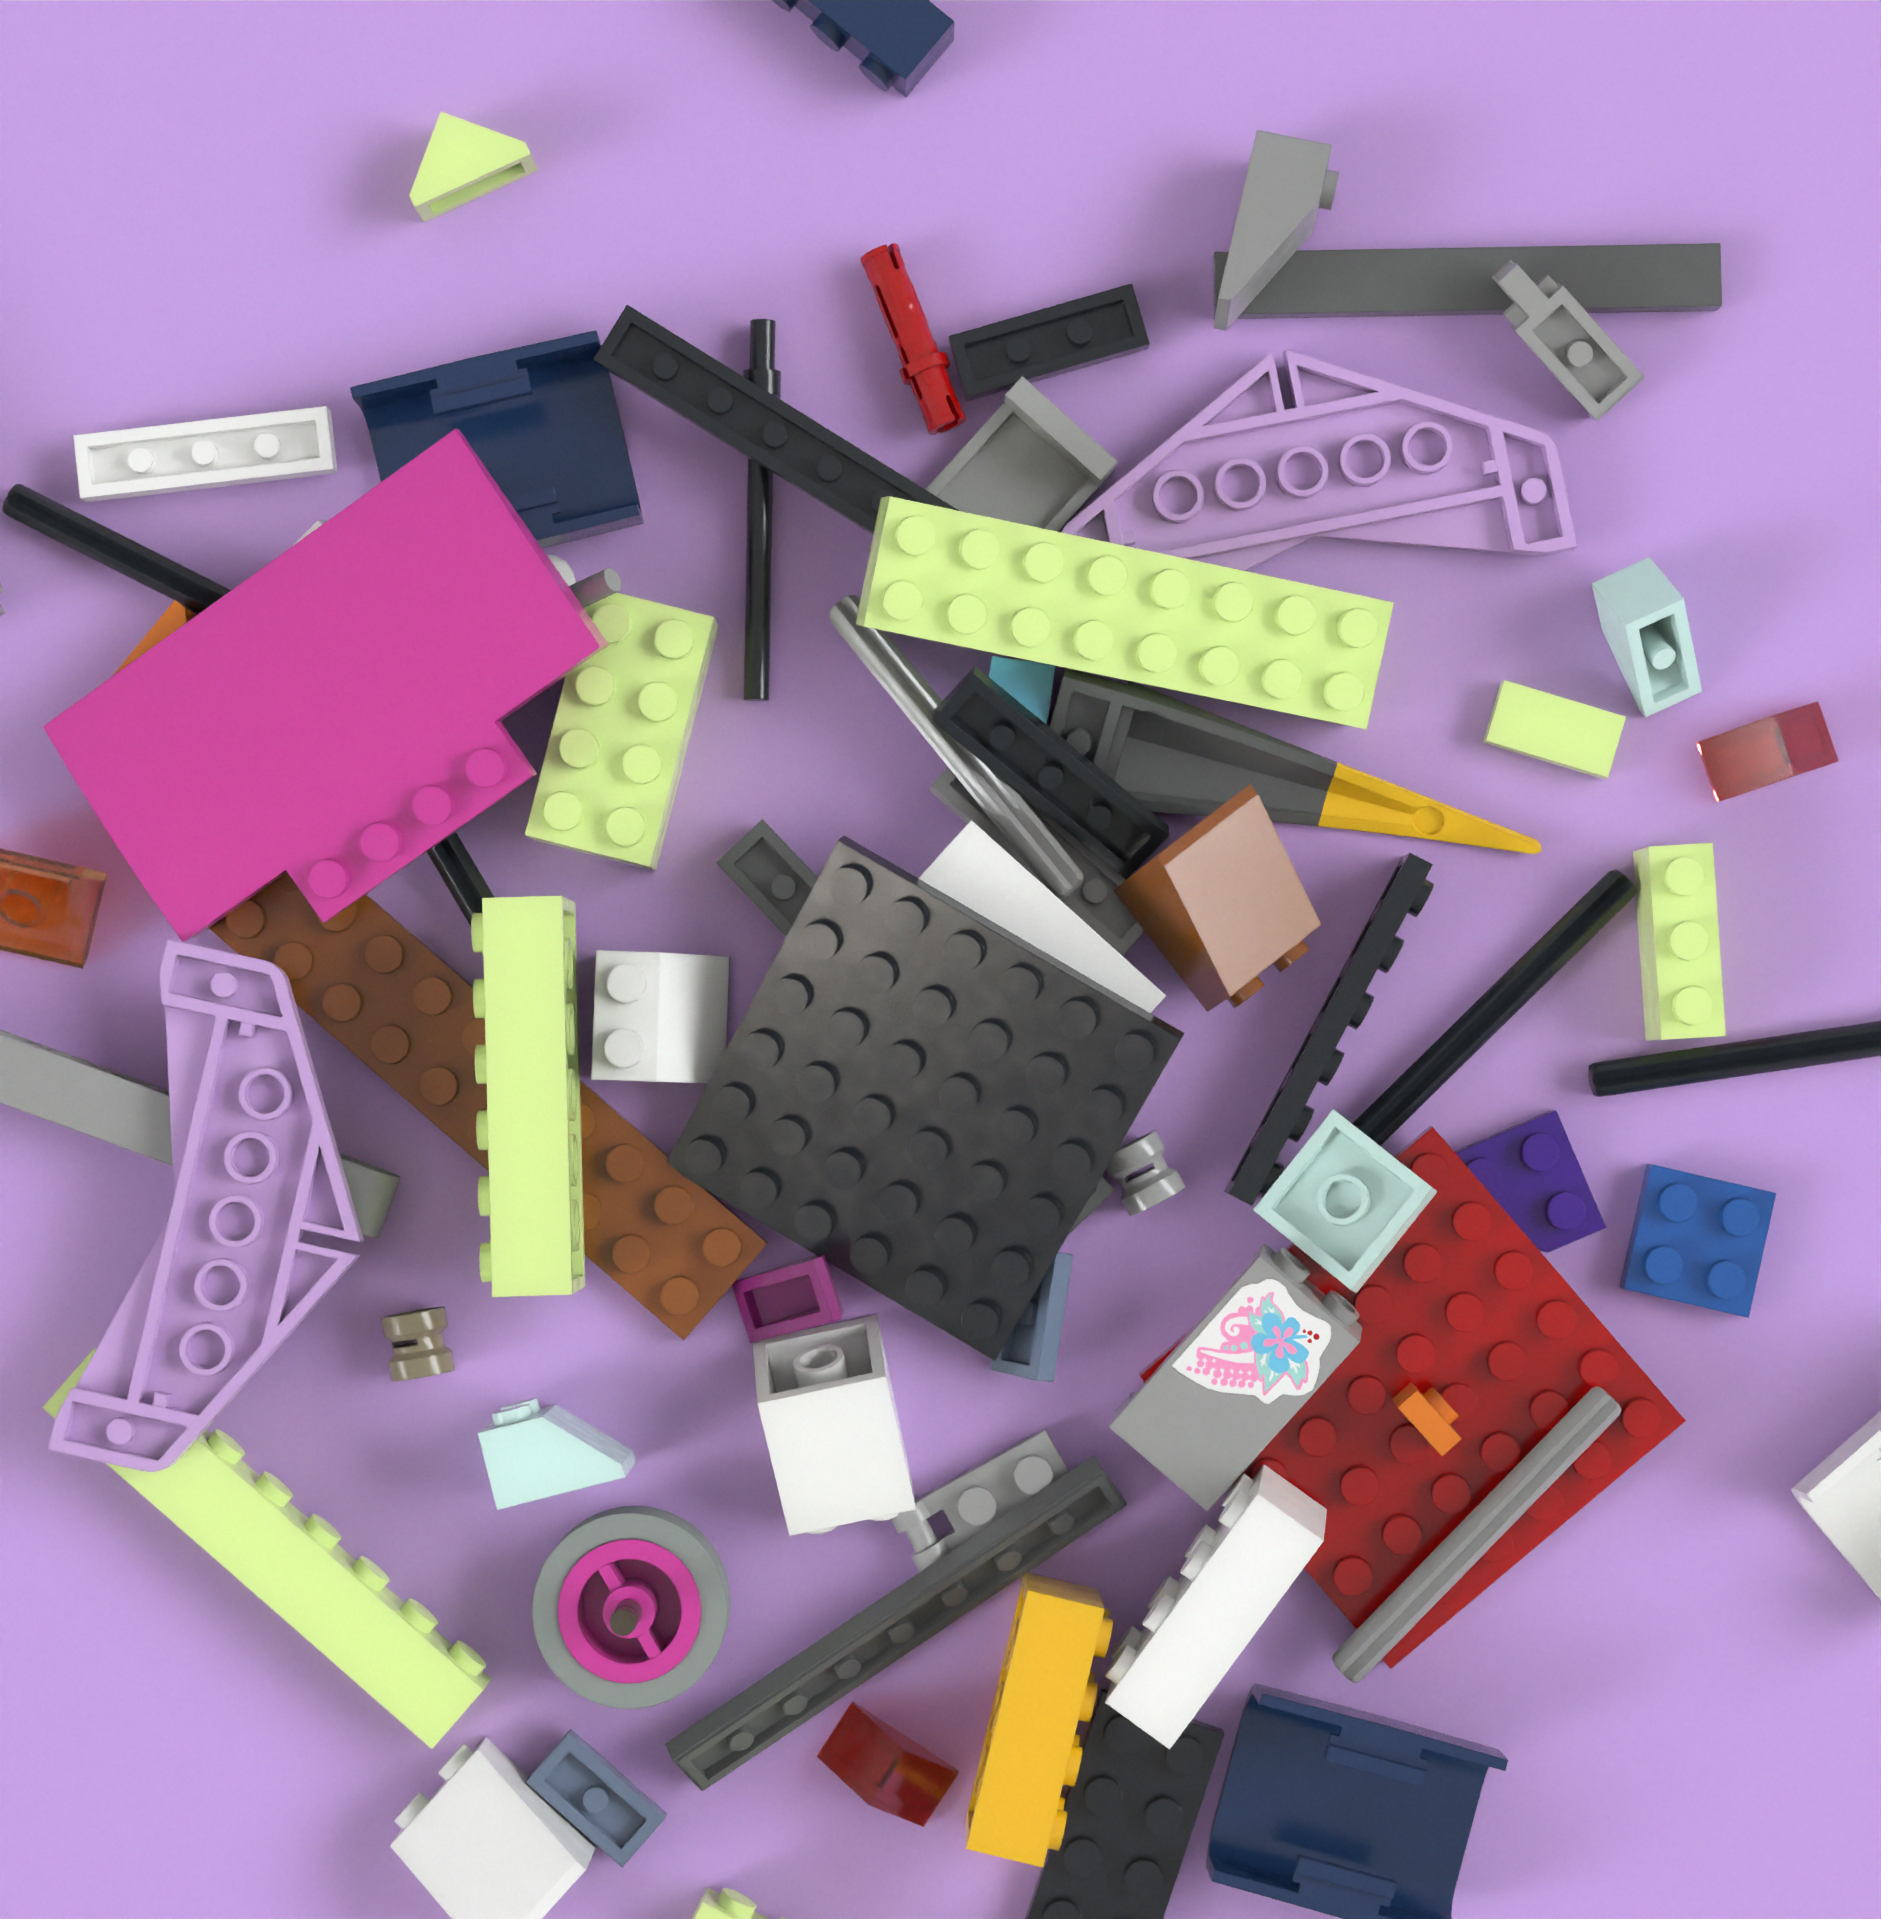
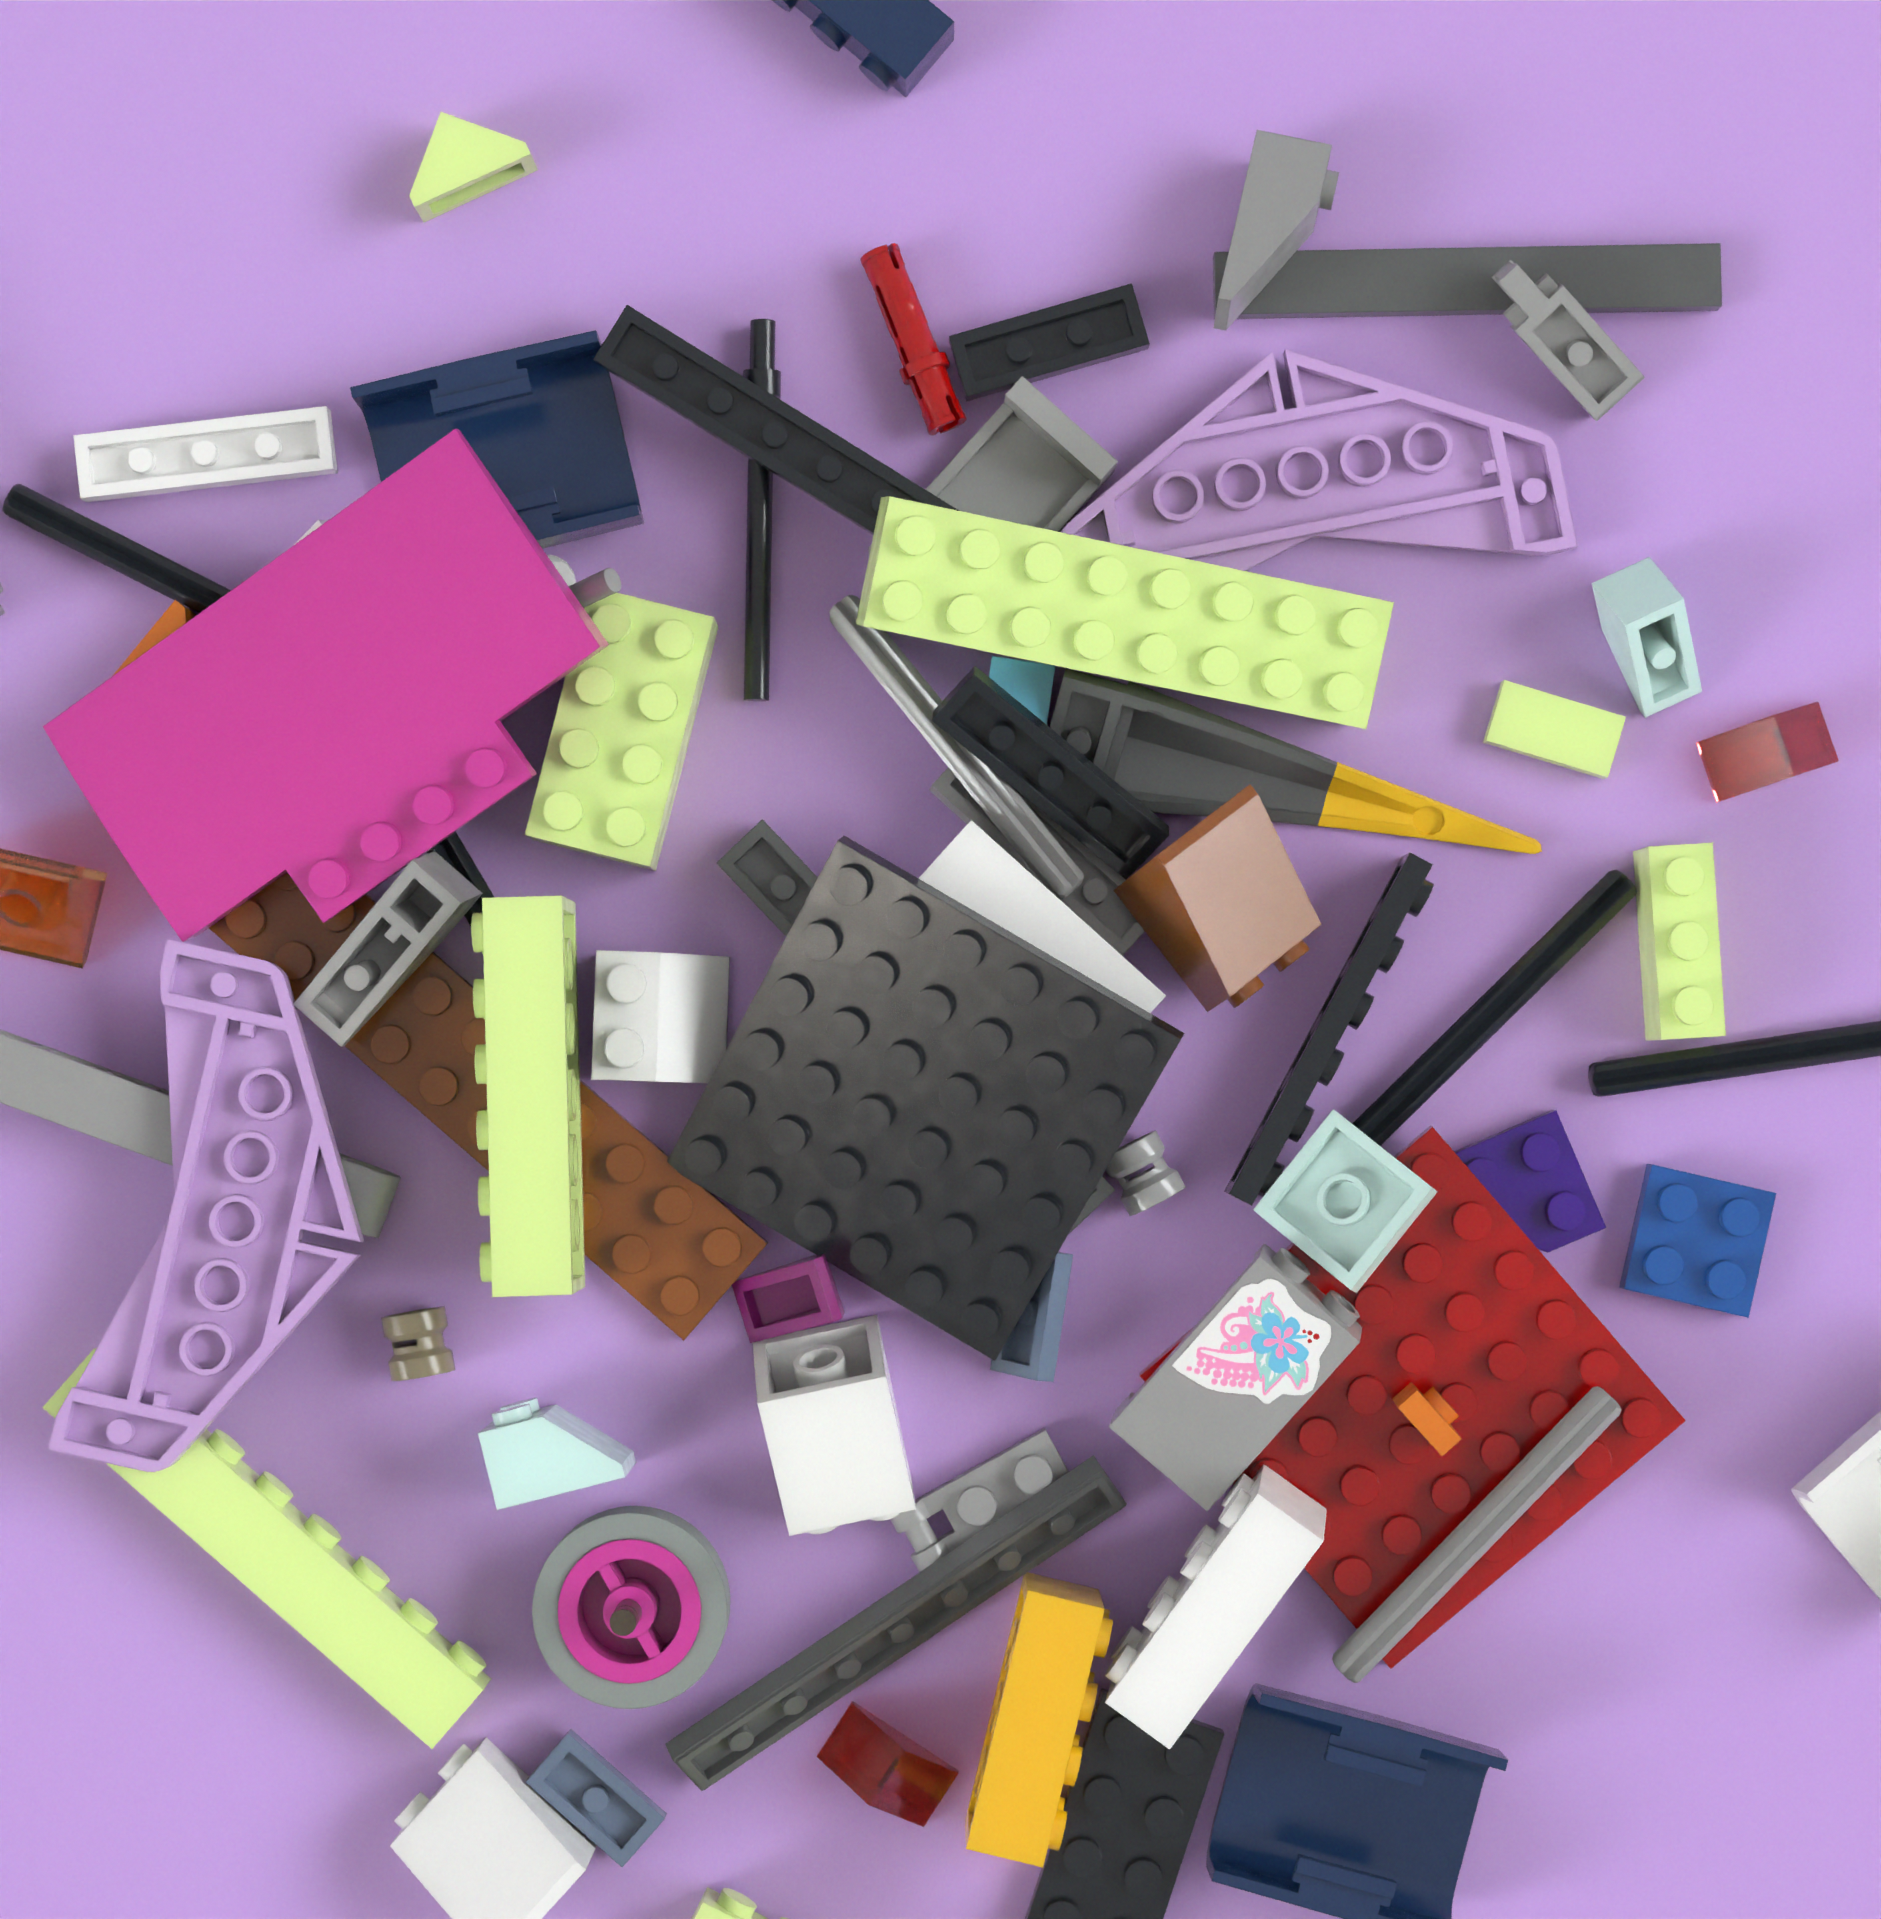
none -> light grey slope [294,851,483,1047]

